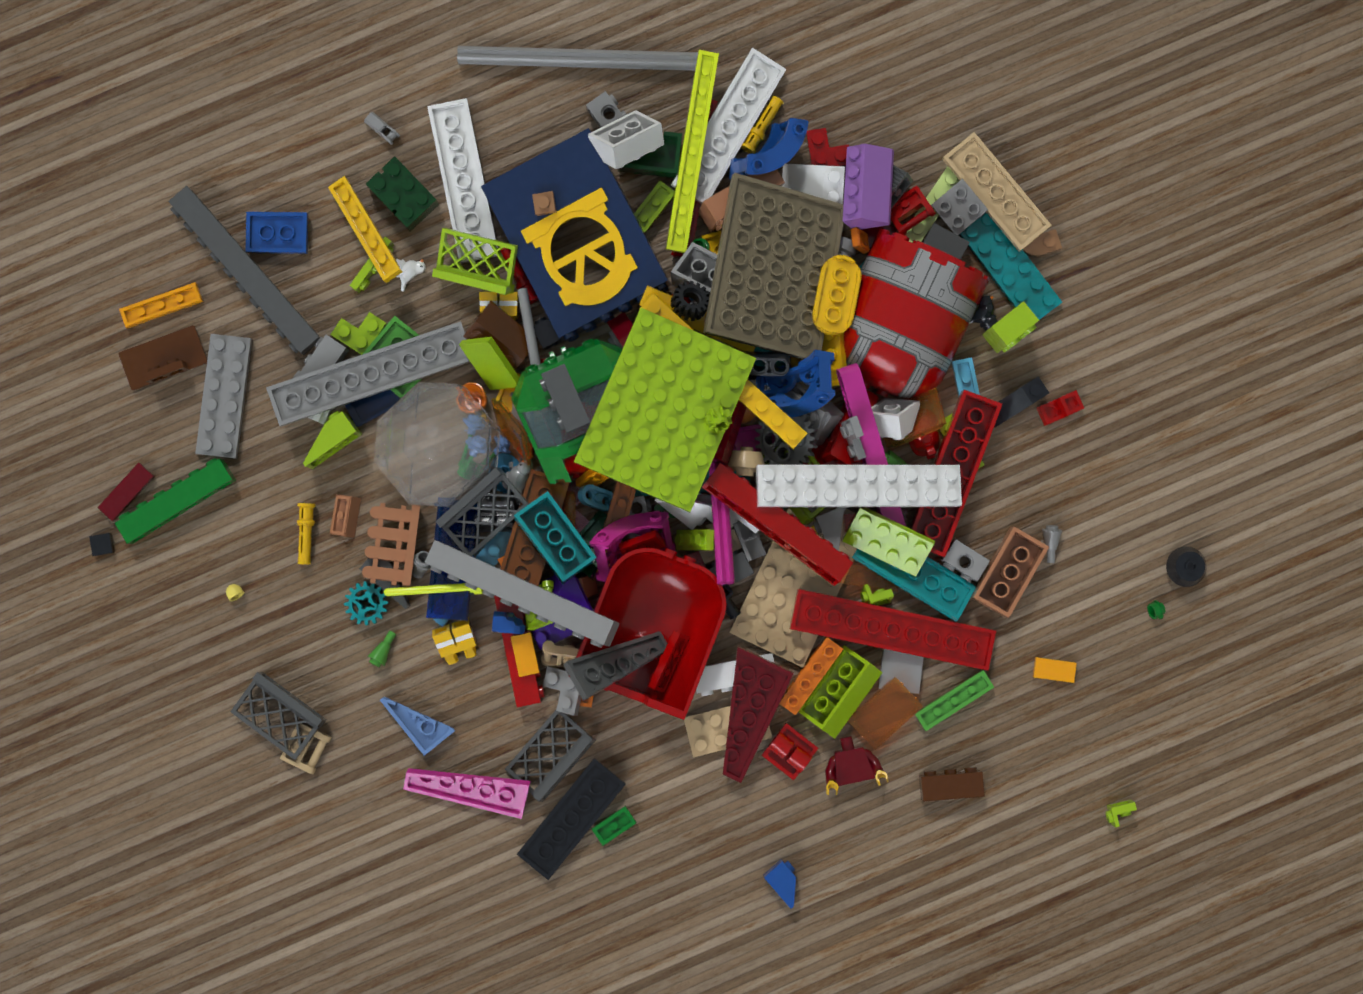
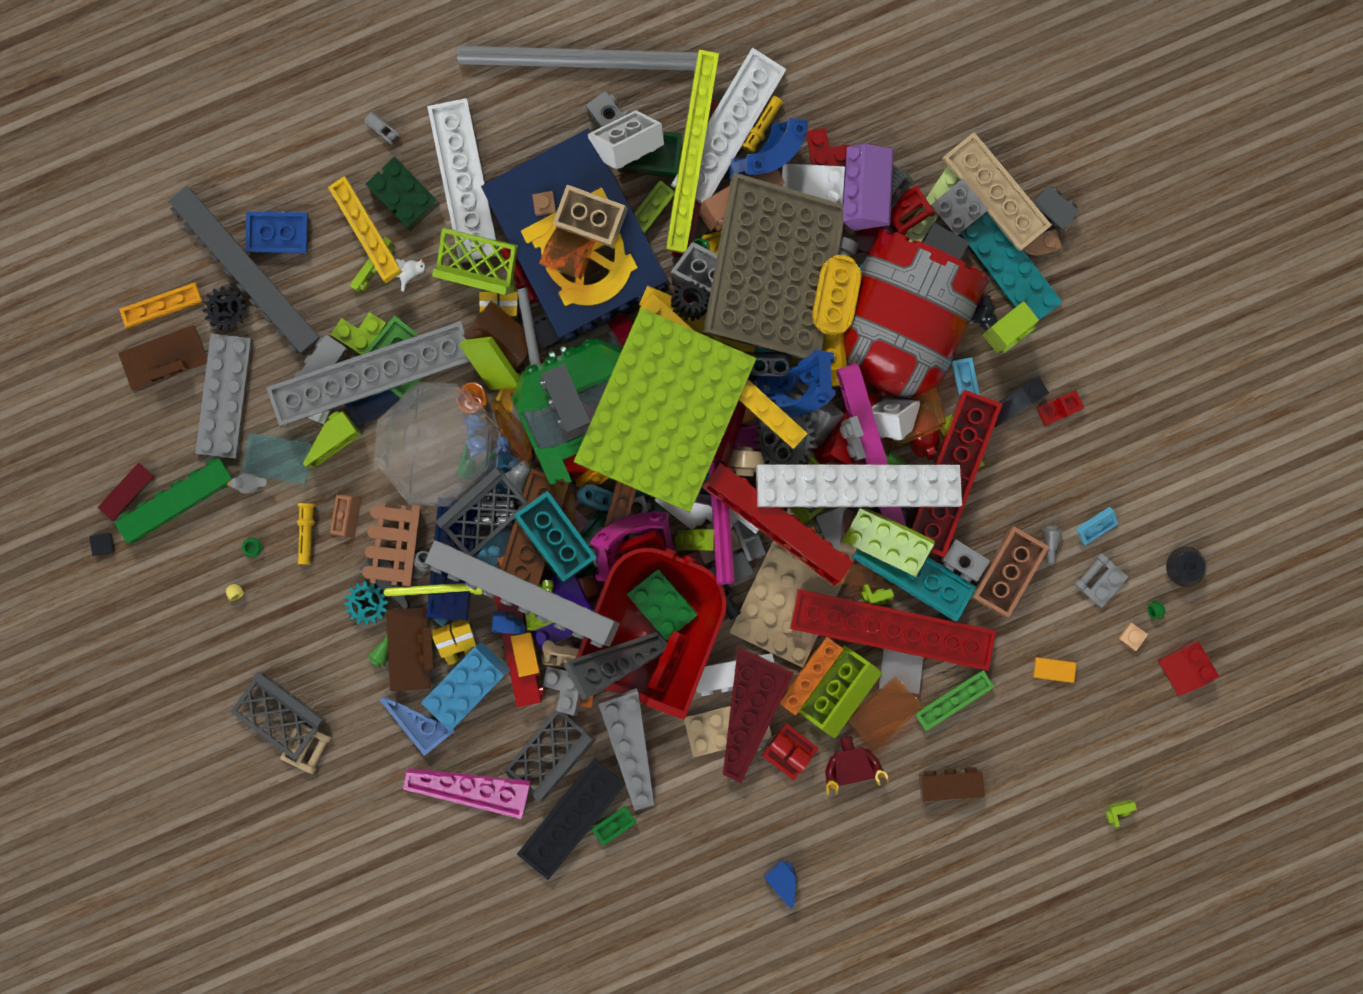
lime gear [705,406,732,432] -> none
orange tile [851,227,870,254] -> none
none -> black gear [202,286,248,331]
none -> light grey animal [227,473,268,494]
none -> clear light blue piece [241,433,313,484]
none -> green plate [242,537,263,558]
none -> reddish brown bracket [386,607,433,691]
none -> dark azure brick [421,642,510,732]
none -> clear orange slope [539,227,595,280]
none -> tan brick [553,185,628,248]
none -> light grey wing [598,688,654,811]
none -> green plate [627,567,698,640]
none -> dark grey brick [1033,185,1079,233]
none -> light grey plate [1074,553,1128,608]
none -> medium azure plate [1076,507,1119,545]
none -> light nougat plate [1118,622,1148,651]
none -> red slope [1158,640,1219,696]

